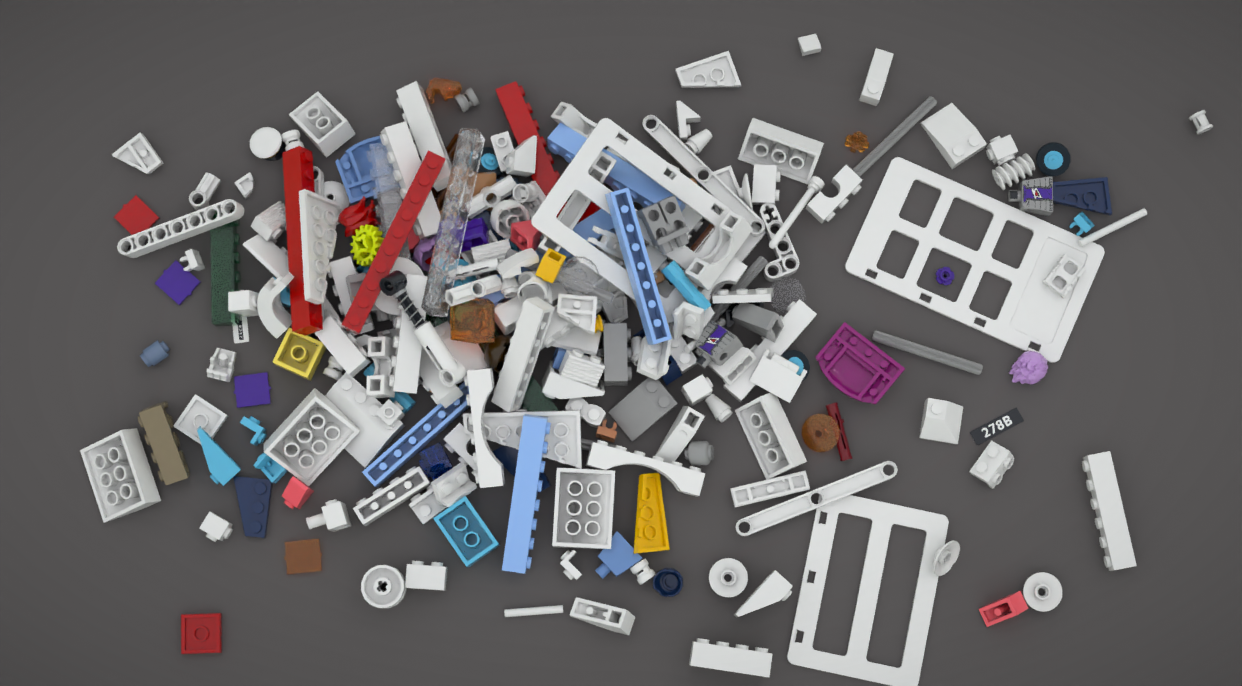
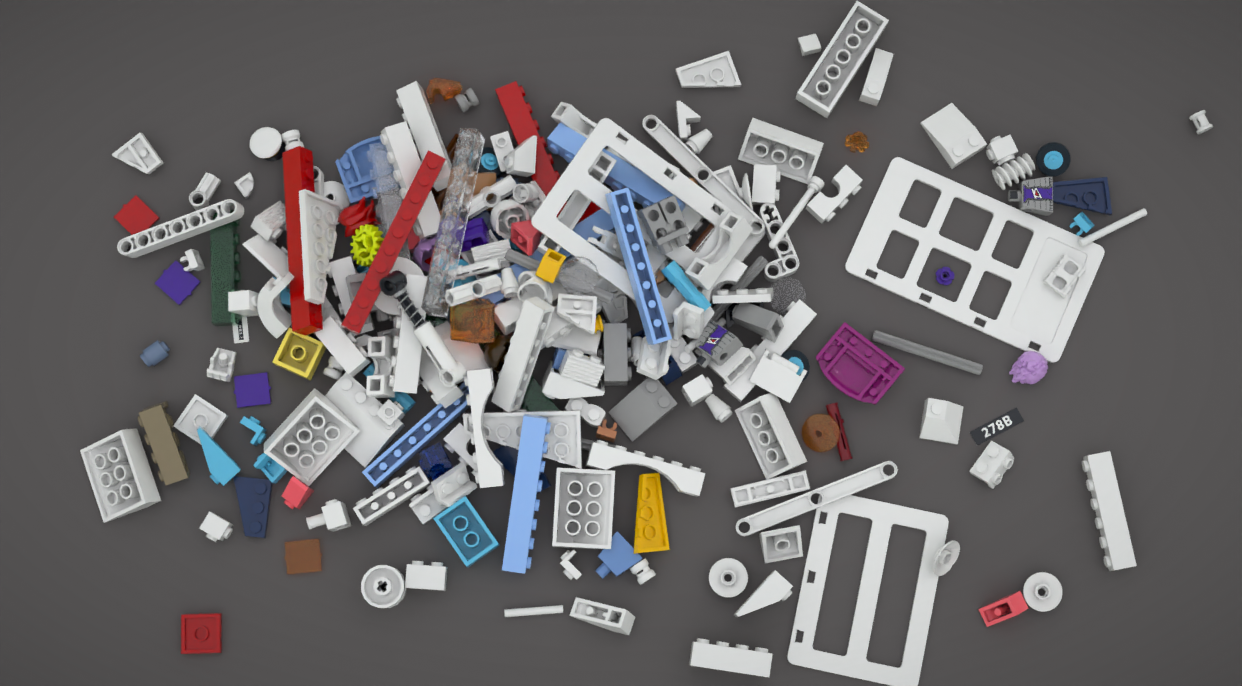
white slope [289,91,356,158] -> none
white slope [496,248,539,279] -> none
dark blue hair [653,567,683,597] -> none
white slope [655,406,705,464] -> none
light grey head [685,440,714,466] -> none
light grey axle [853,96,937,177] -> none
none -> white slope [759,525,803,563]
none -> white brick [795,1,889,118]

